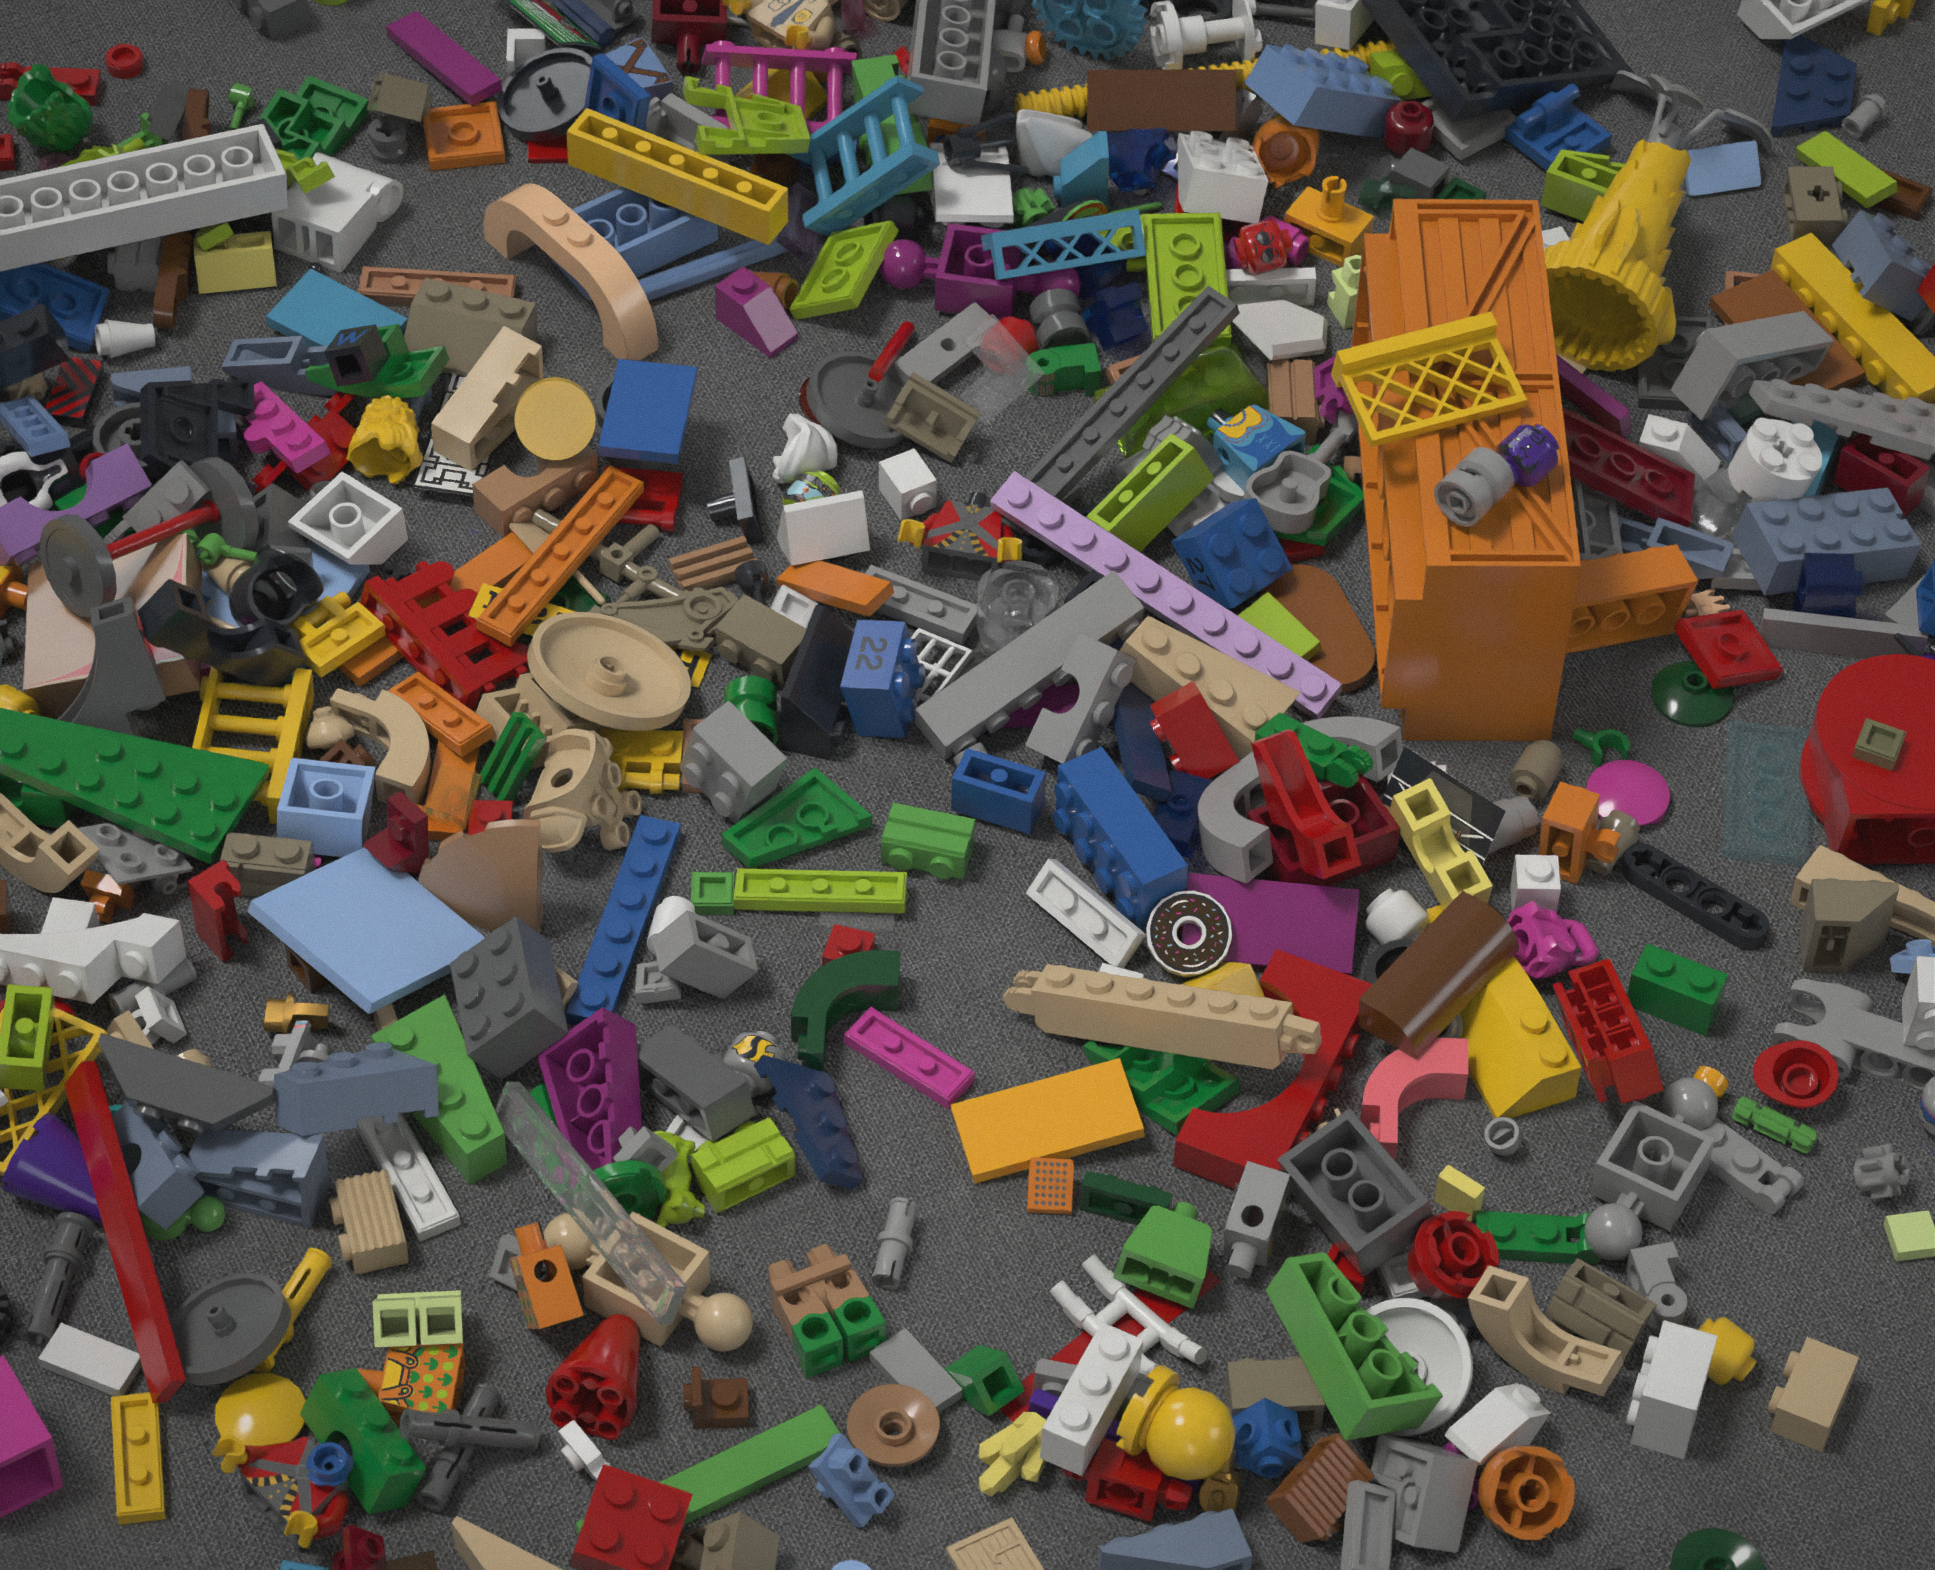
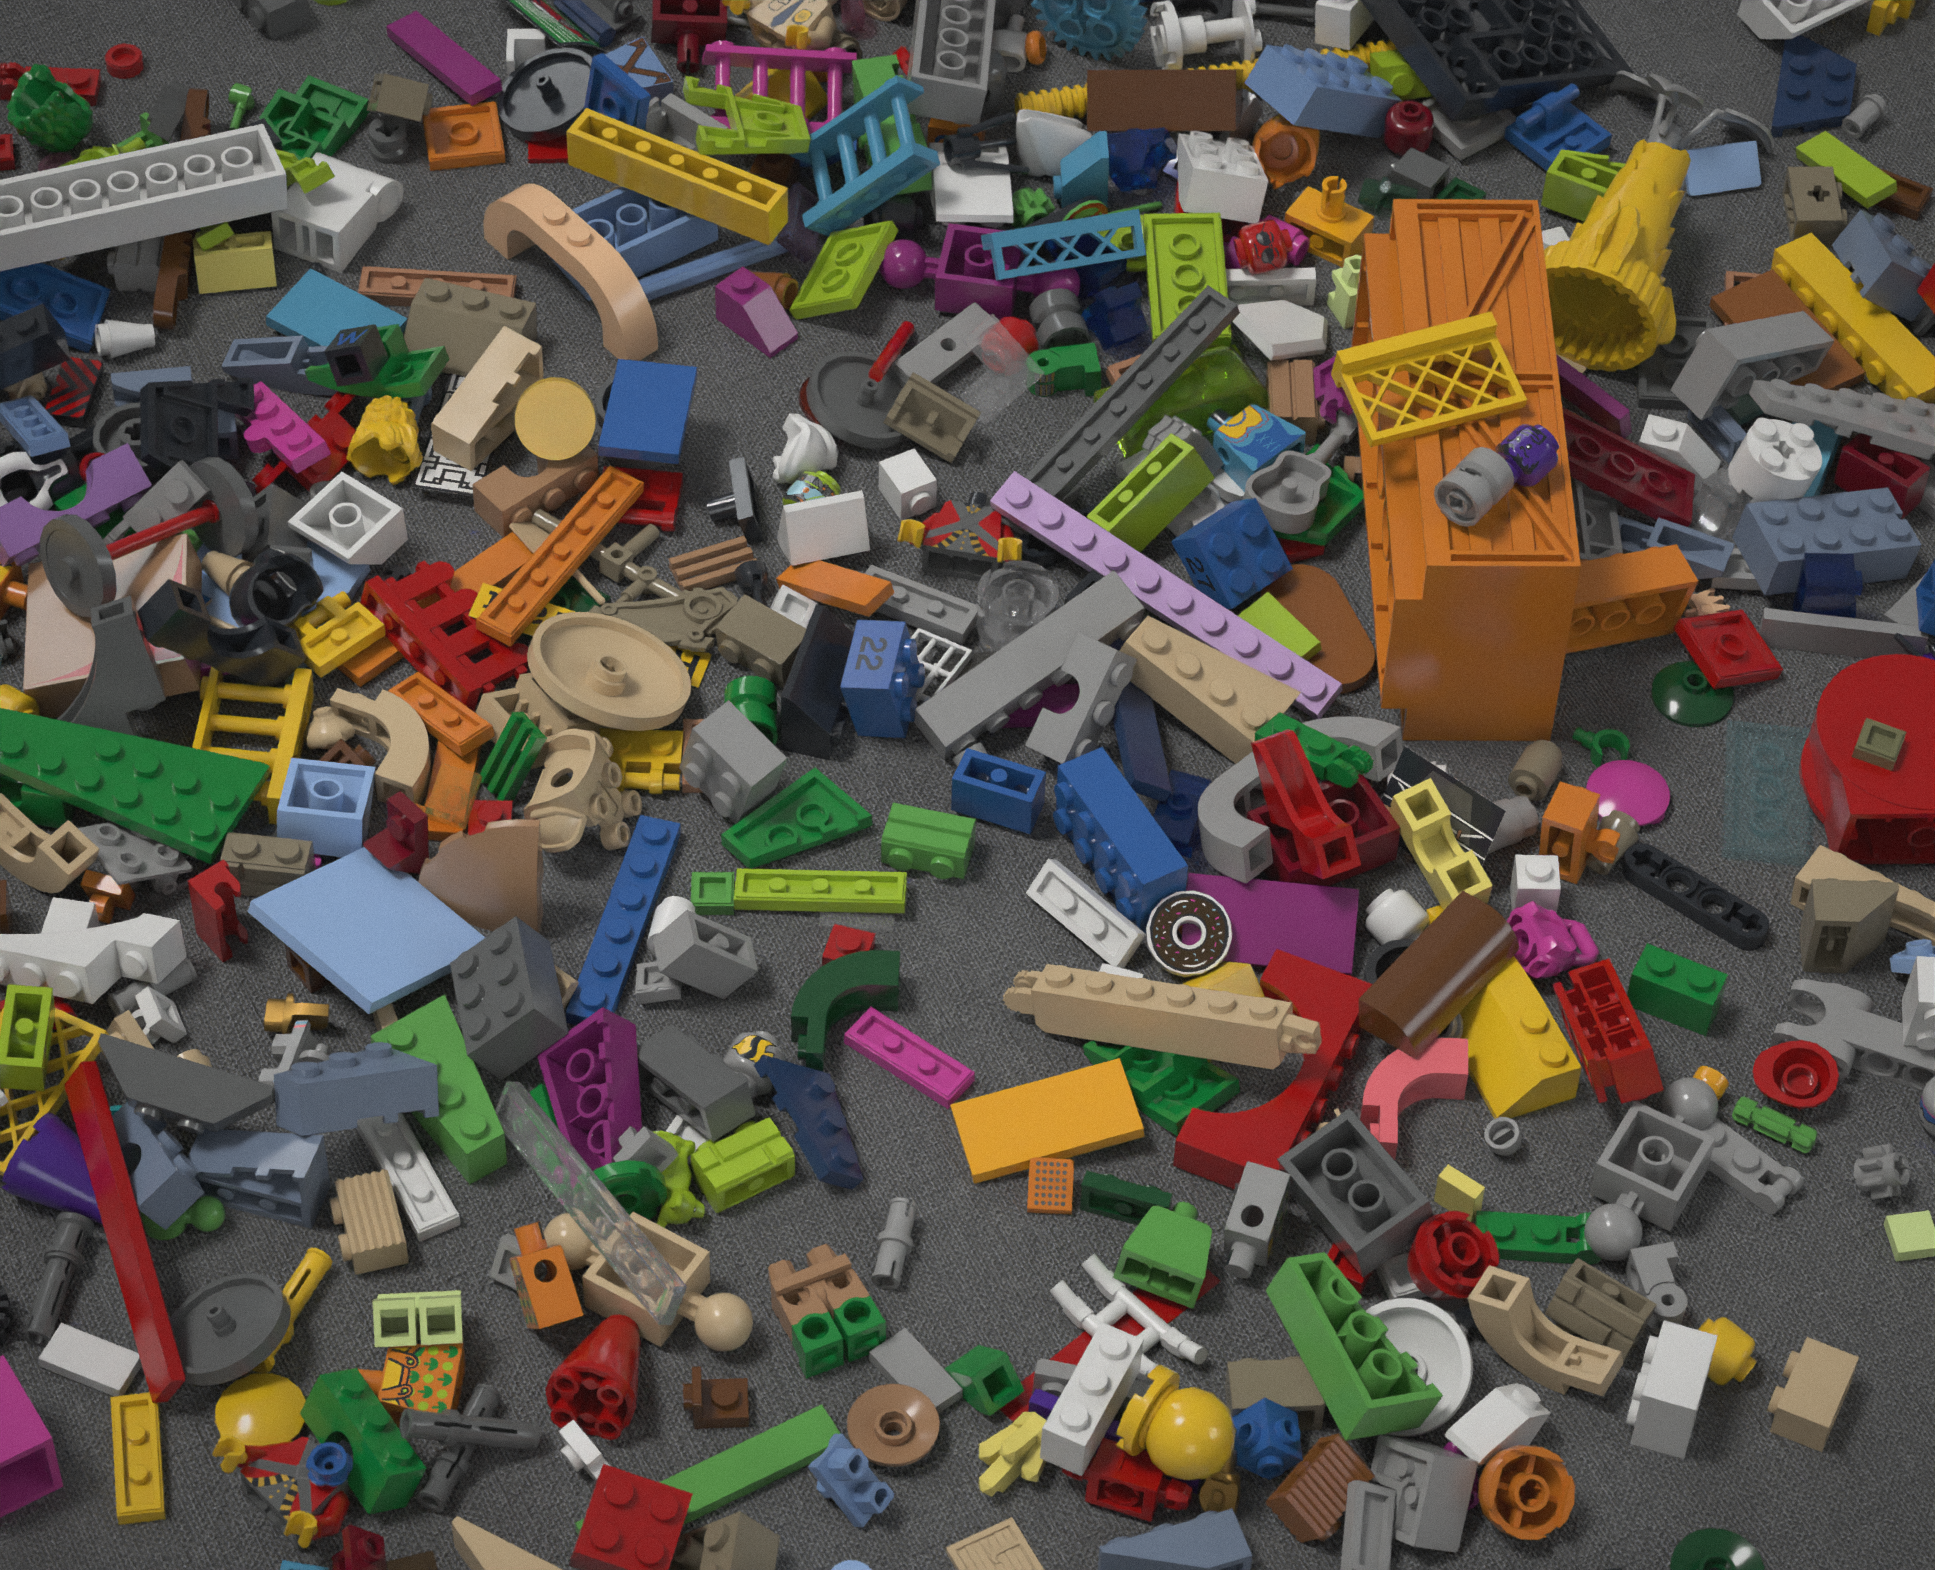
bright green hand [197,533,258,565] -> none
red brick [1149,680,1239,787] -> none

